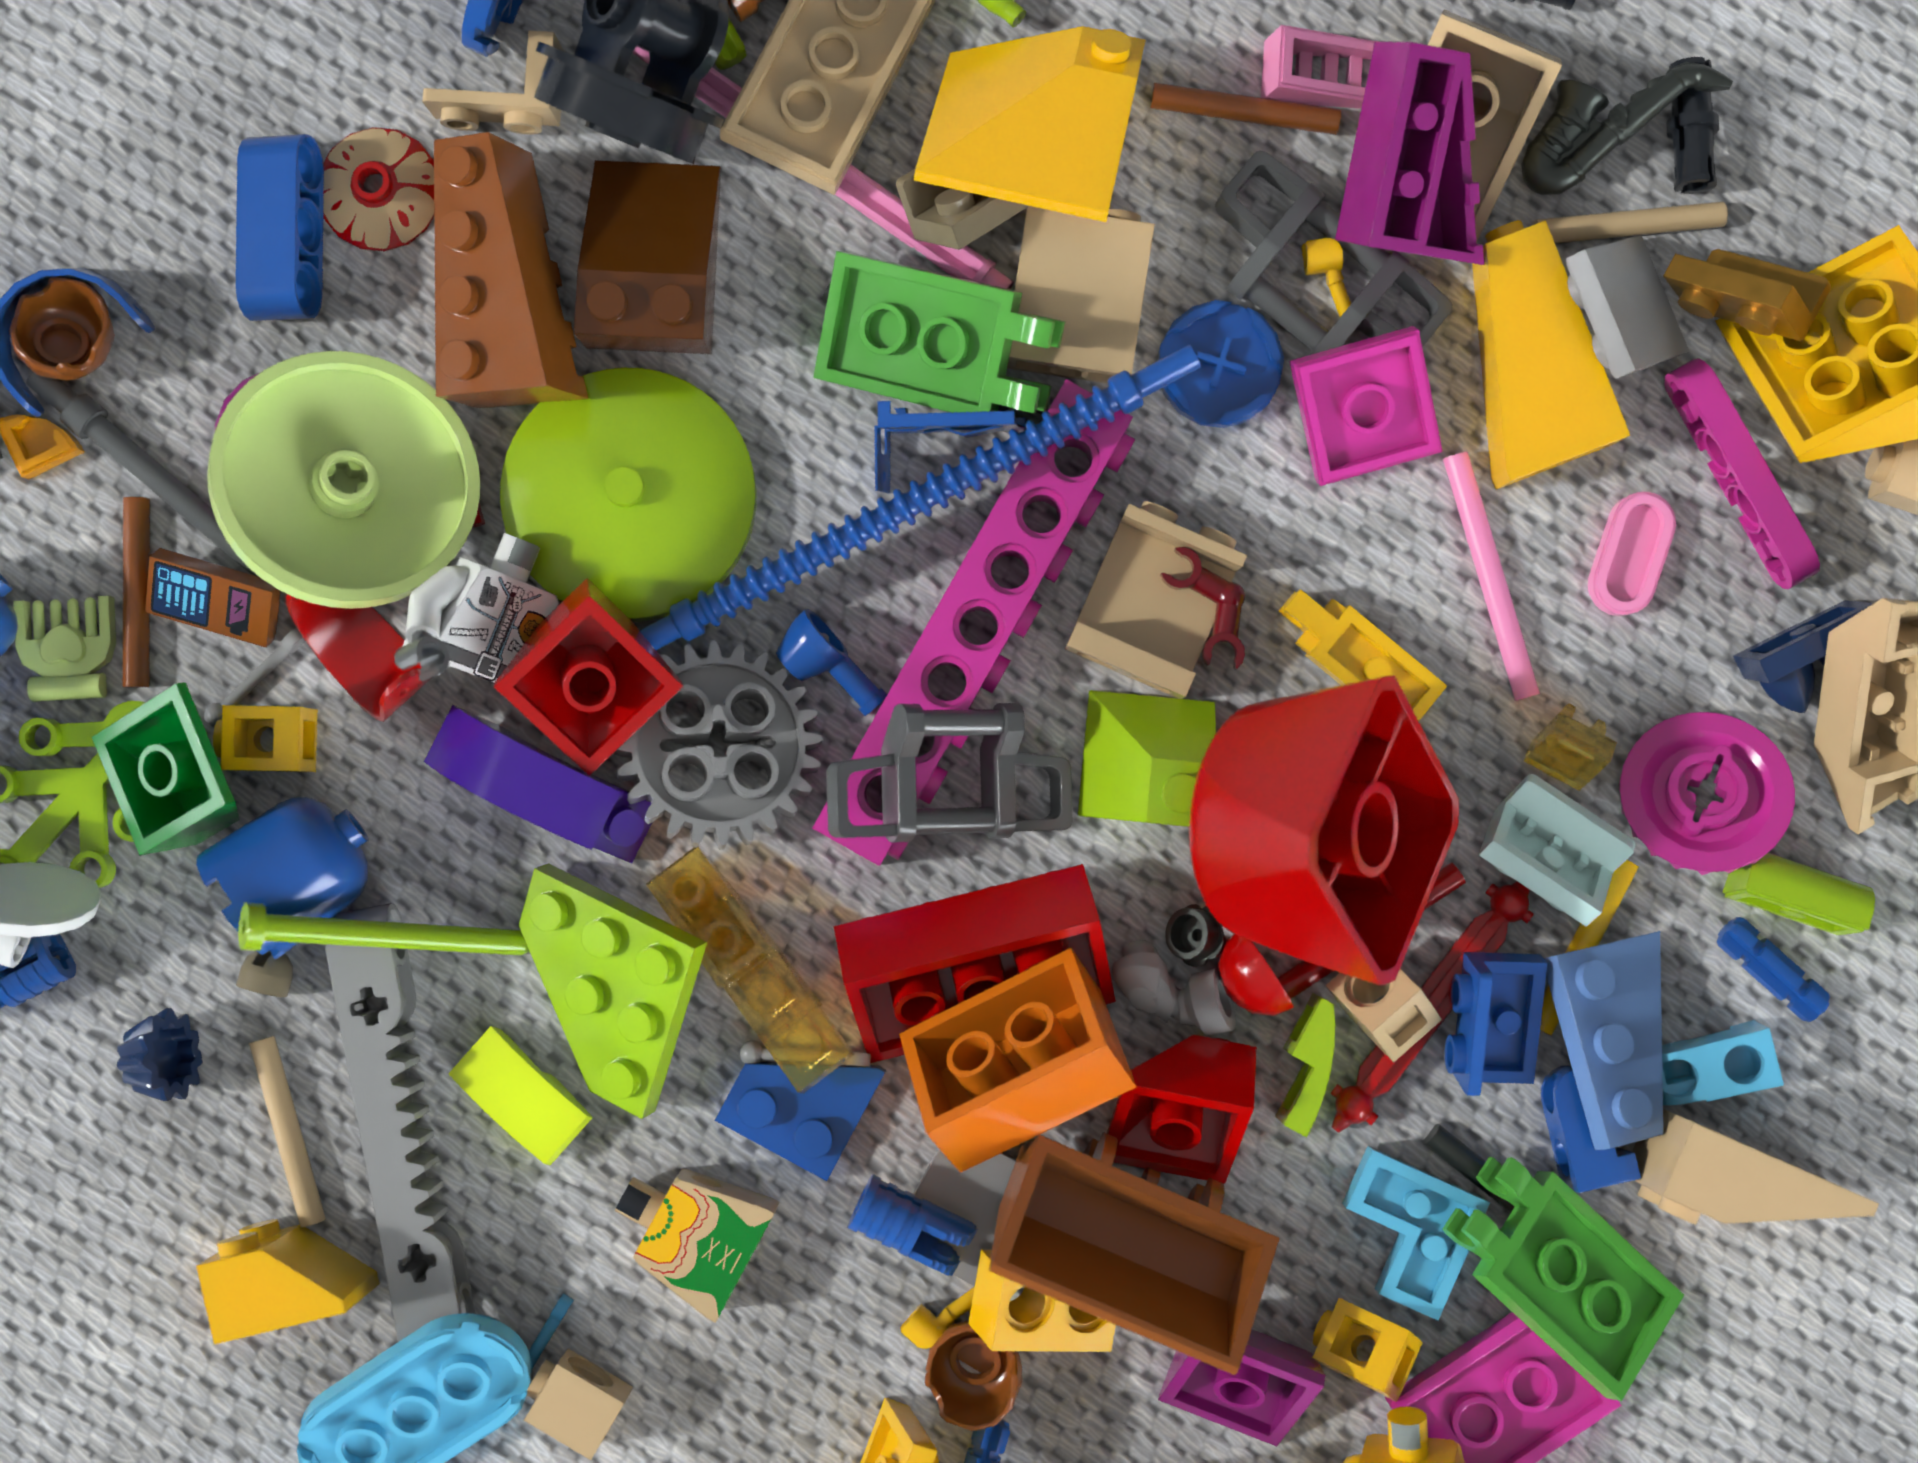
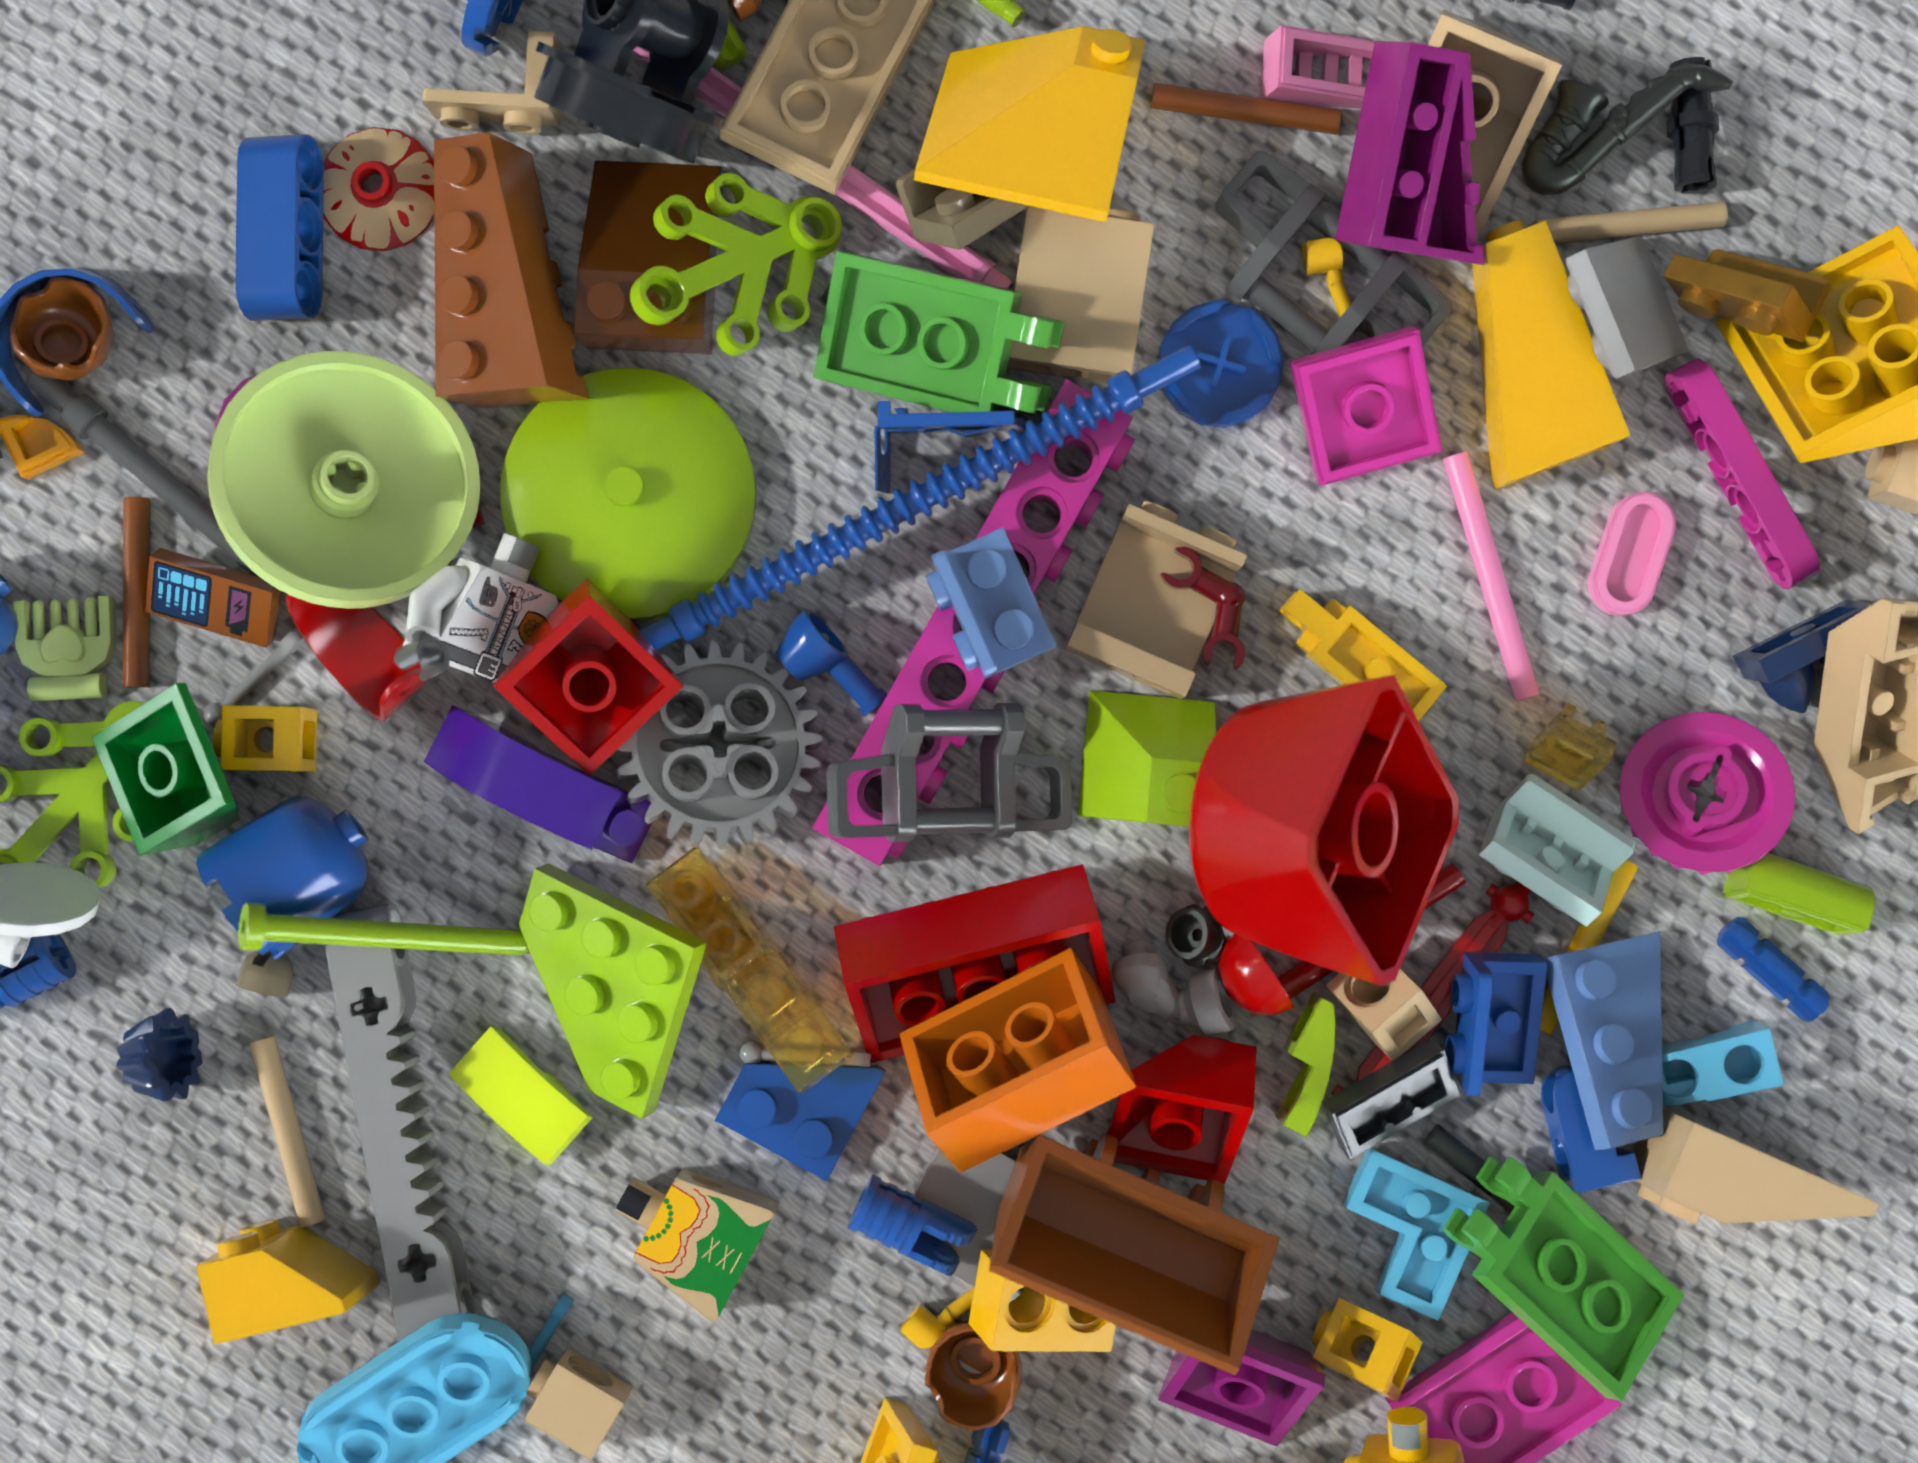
none -> lime plant [630,172,842,357]
none -> medium blue bracket [925,527,1057,679]
none -> black plate [1322,1038,1460,1159]

